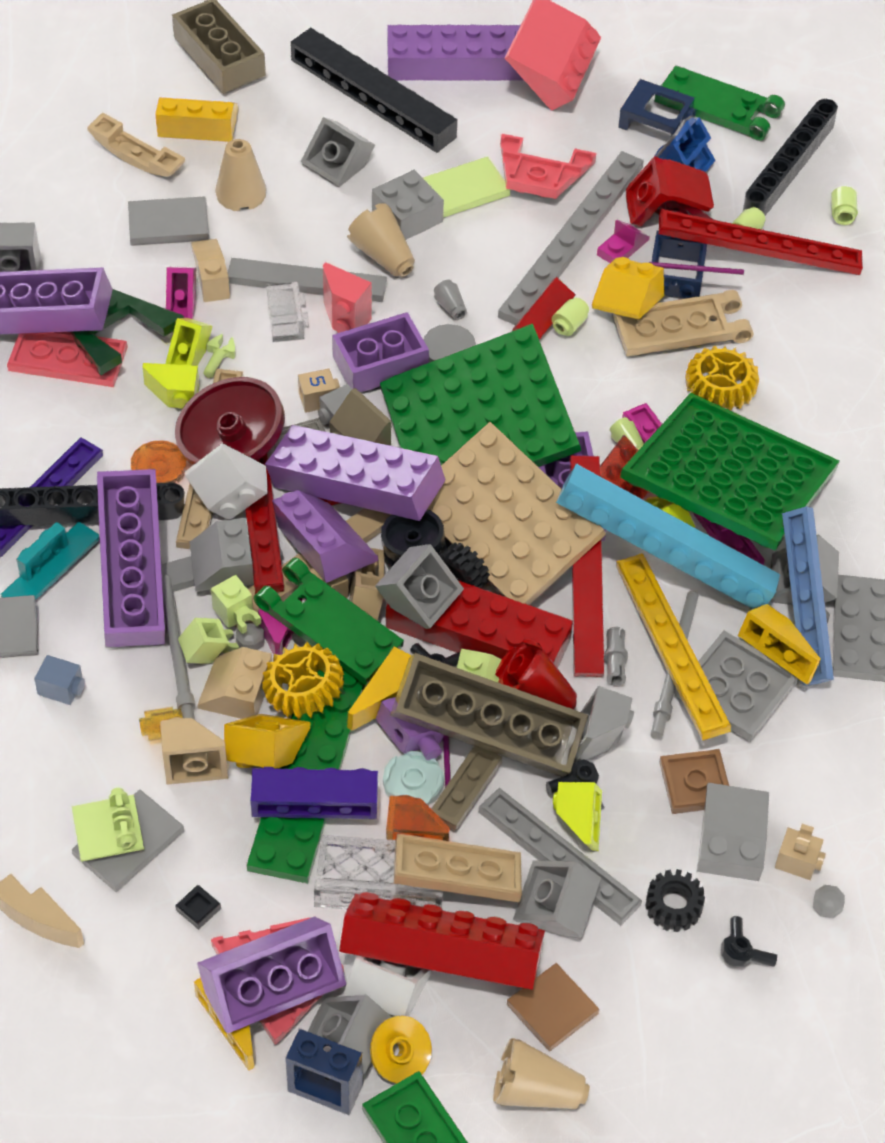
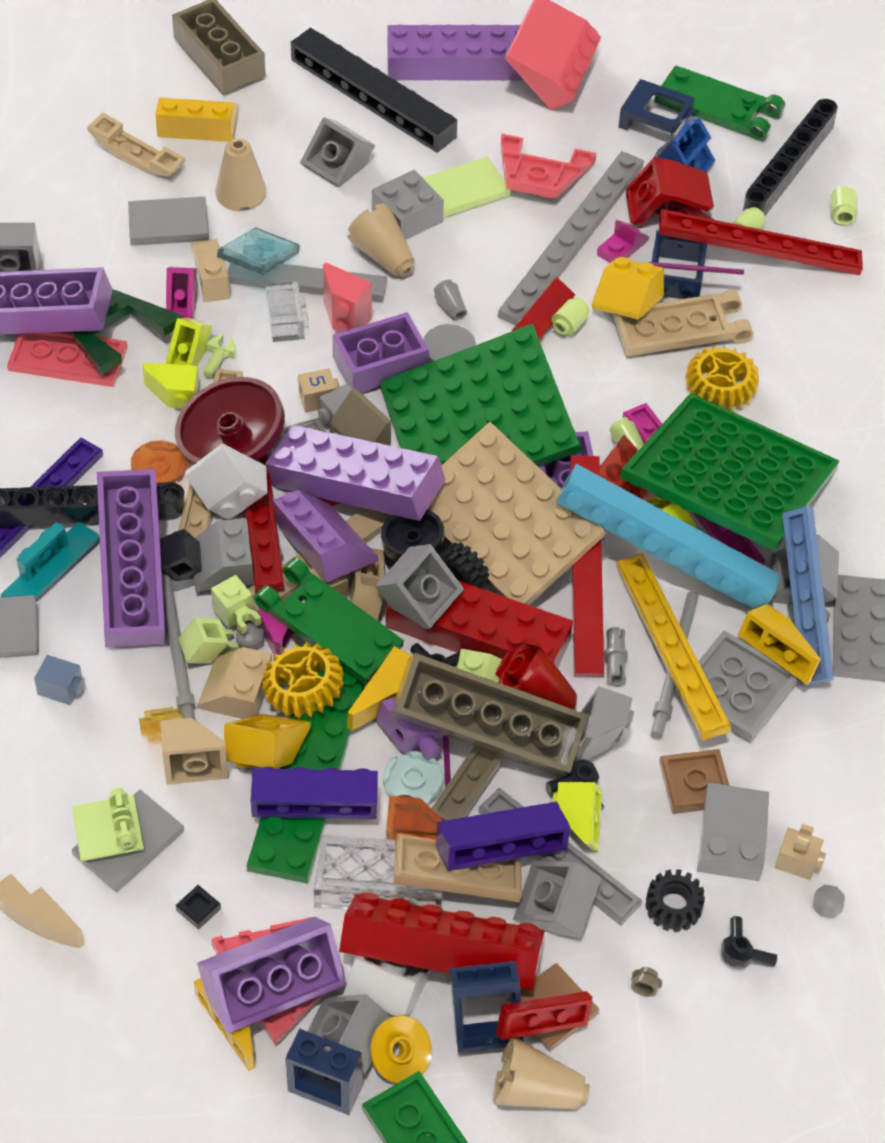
none -> black brick [160,529,202,581]
none -> clear light blue tile [217,227,300,275]
none -> dark purple brick [436,801,570,871]
none -> dark blue window [449,961,524,1053]
none -> red tile [496,991,593,1040]
none -> dark tan plate [631,967,663,997]

